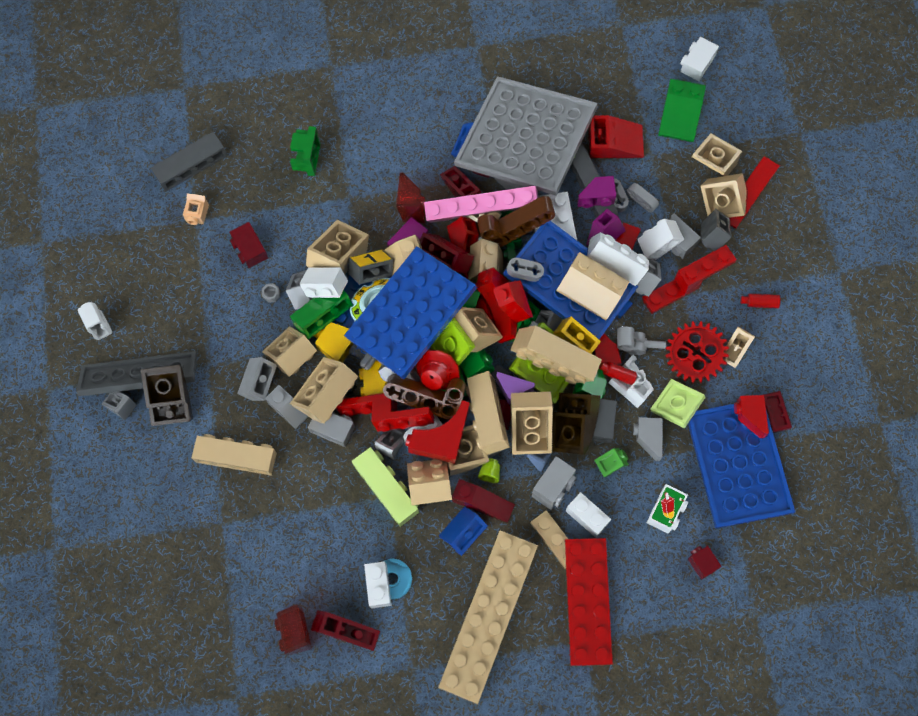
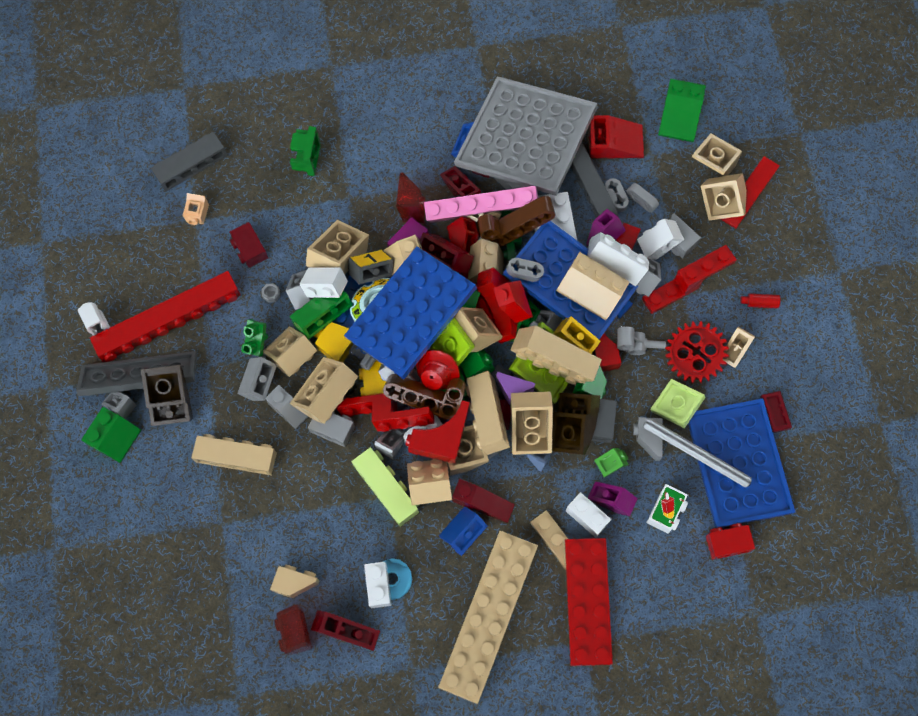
lime hat [478,458,500,483] -> none
light grey brick [532,456,577,510] -> none
magenta slope [577,176,616,208] -> none
red cylinder [599,361,637,385] -> none
white slope [608,355,654,408] -> none
white brick [680,37,719,81] -> none
dark red brick [688,546,722,580] -> none
dark grey brick [701,209,732,251] -> none
red slope [734,395,769,438] -> none
none -> green slope [81,407,141,463]
none -> red brick [90,271,241,362]
none -> green hips [241,319,268,357]
none -> tan slope [270,564,320,598]
none -> magenta slope [588,482,638,517]
none -> light grey axle [643,418,752,487]
none -> red brick [706,523,755,560]

